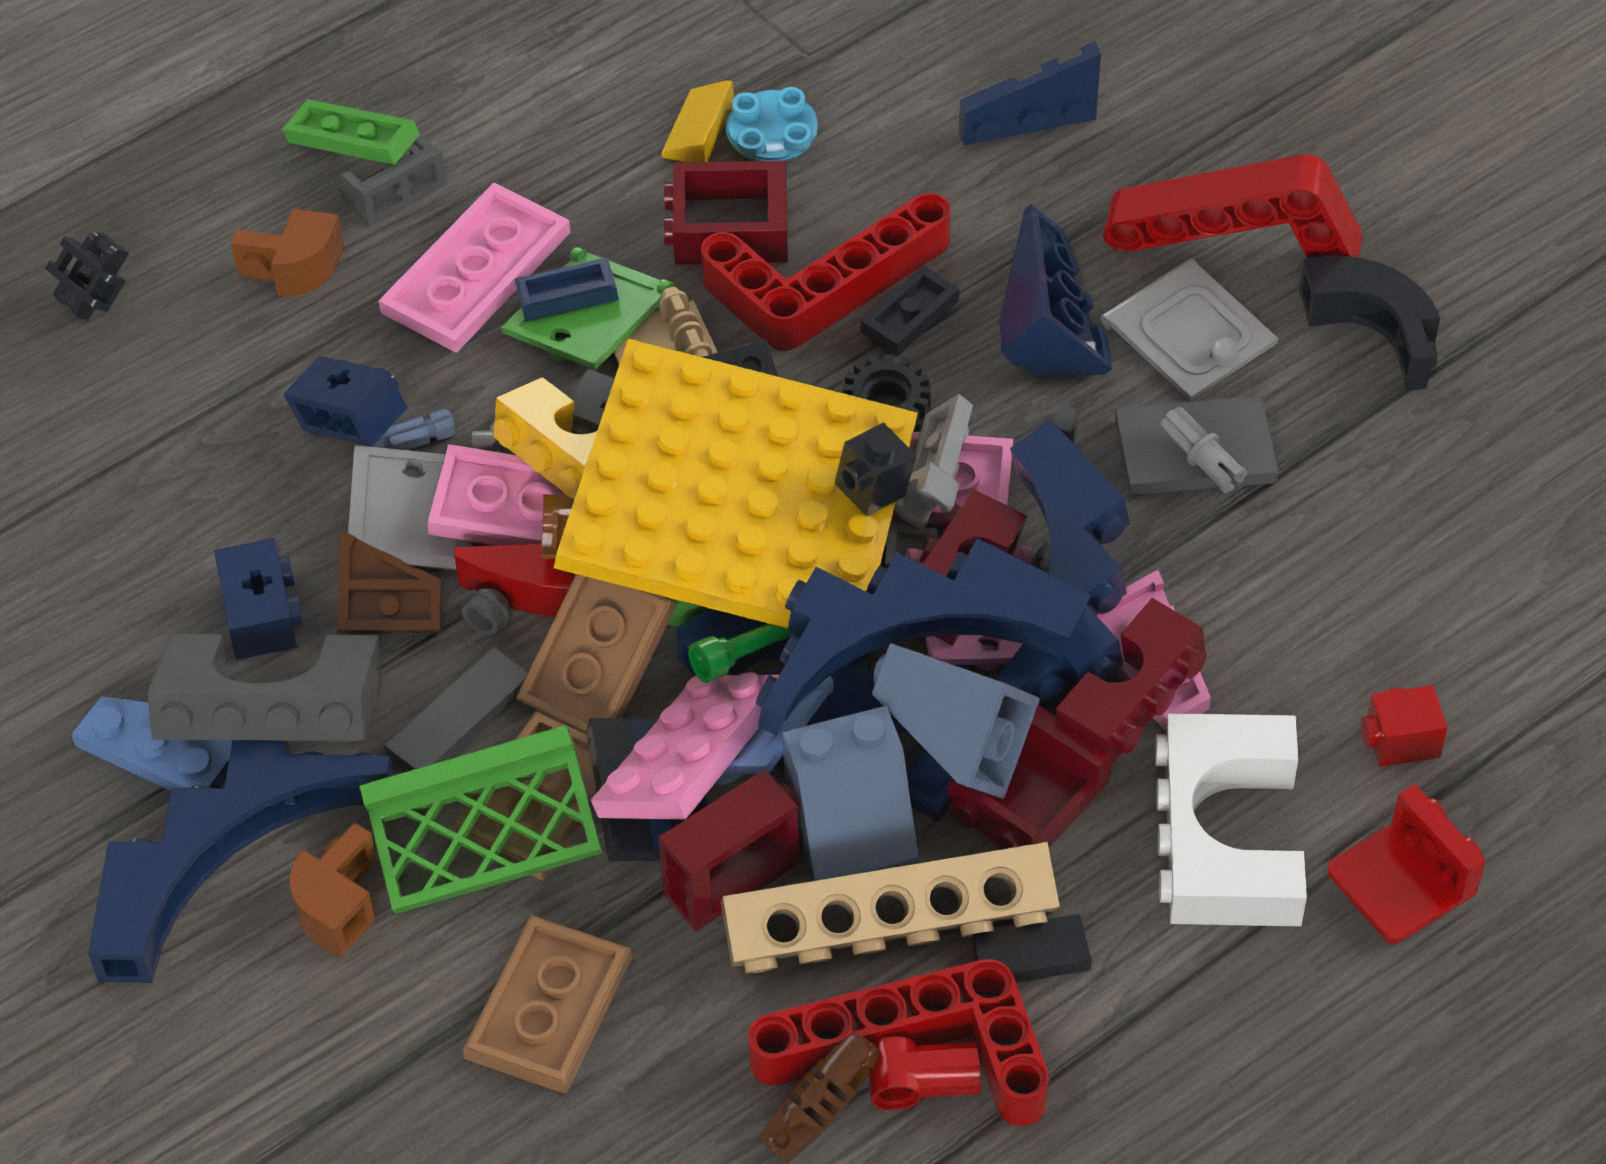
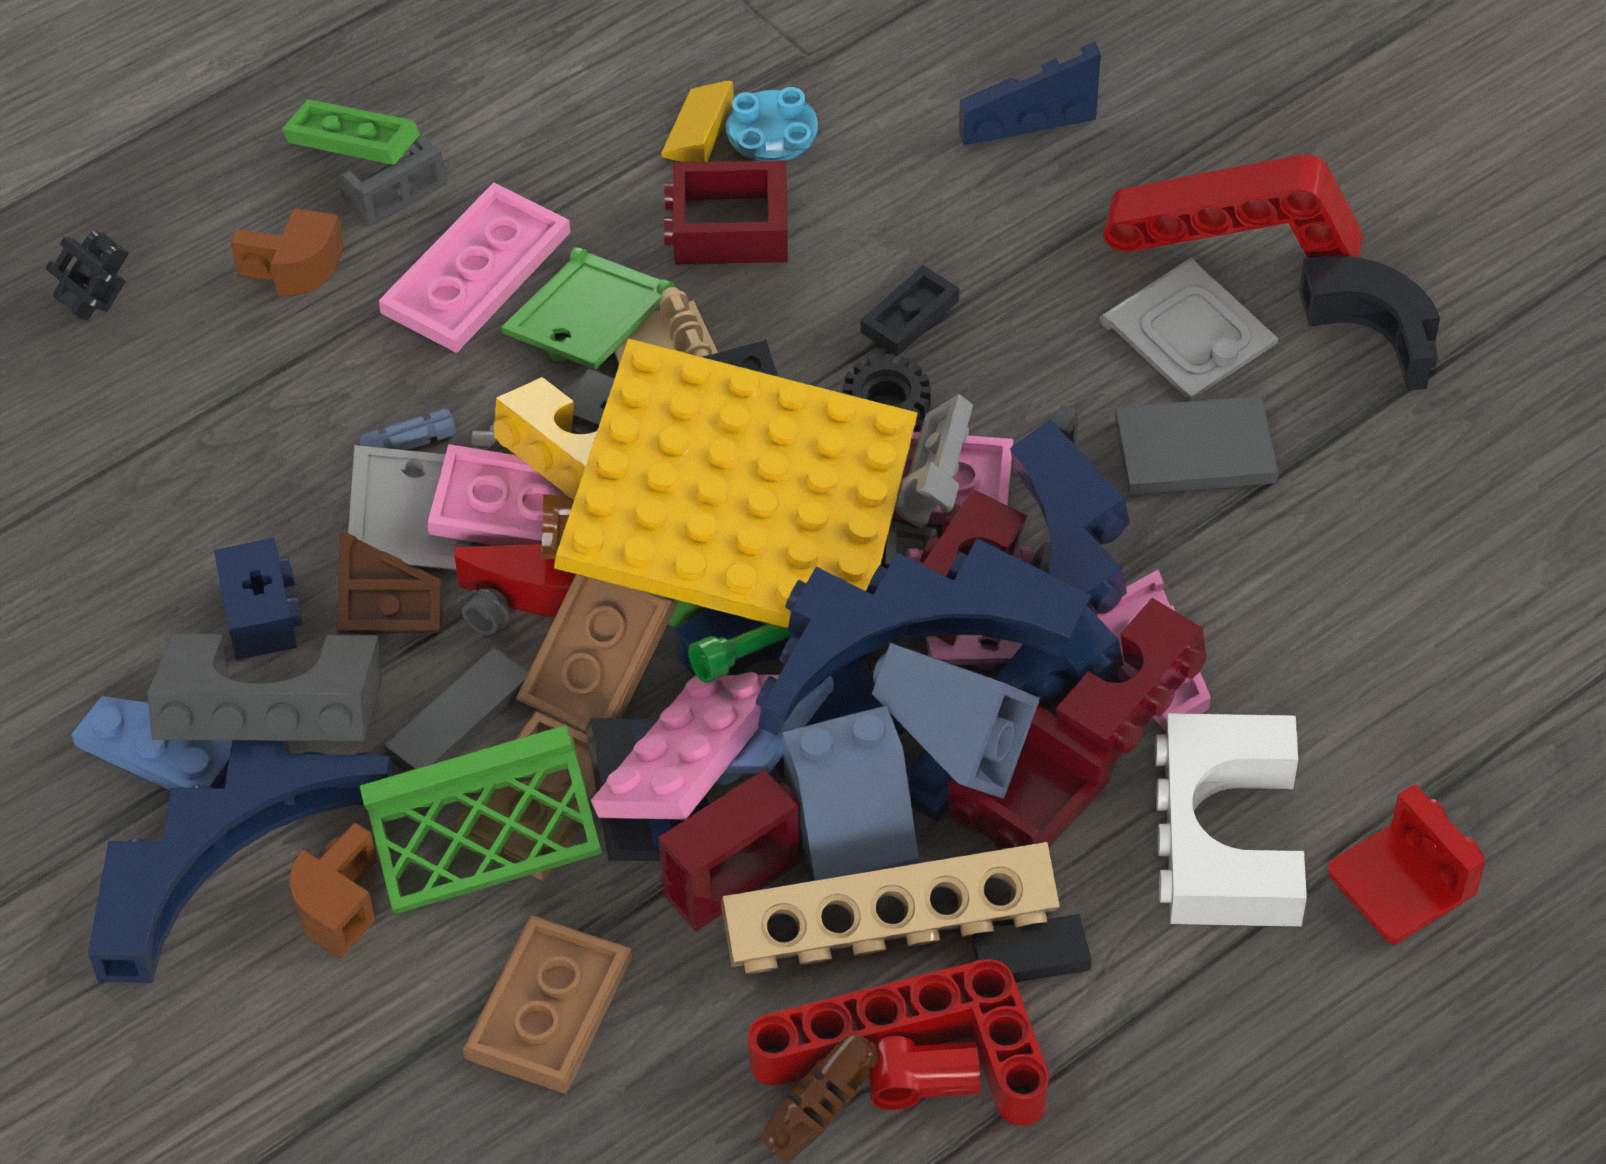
dark blue brick [283,356,408,447] -> none
dark blue tile [515,257,619,322] -> none
red beam [701,193,951,351] -> none
black brick [835,422,916,516] -> none
dark blue wedge [999,204,1112,377] -> none
light grey axle [1161,407,1247,493] -> none
red brick [1361,685,1448,767] -> none

